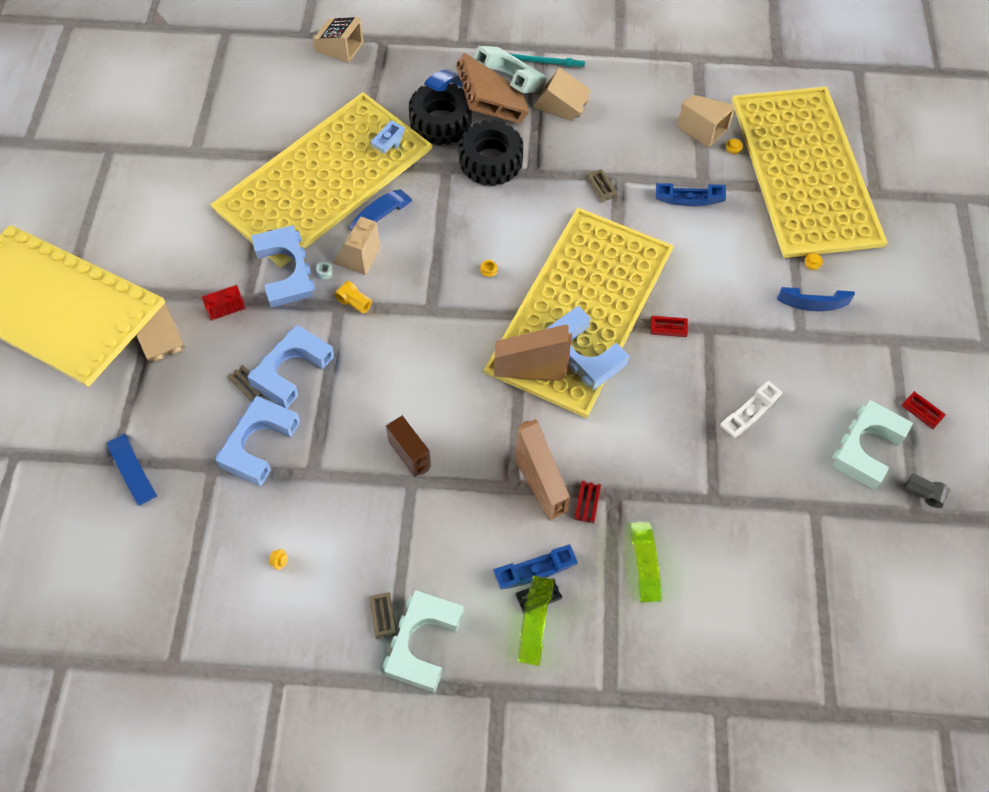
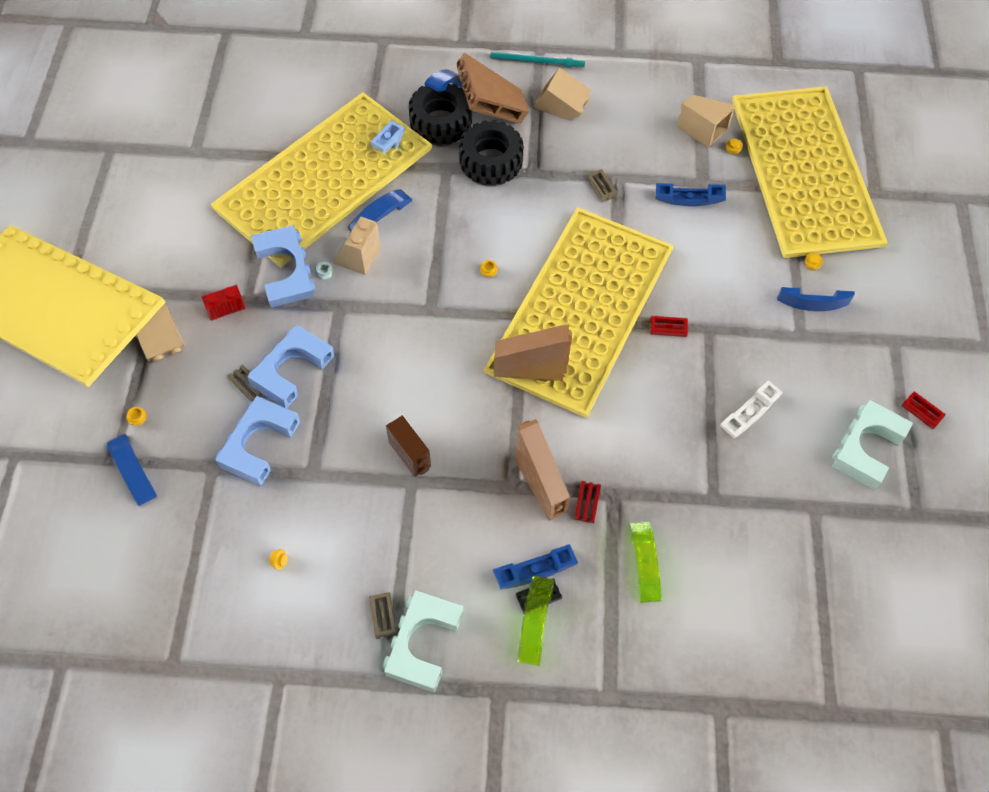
tan slope [313,17,364,63] -> none
yellow piece [334,280,372,313] -> none
light aqua arch [474,46,548,93] -> none
light blue arch [546,306,629,390] -> none
dark grey piece [905,473,950,508] -> none
none -> yellow plate [126,407,147,426]

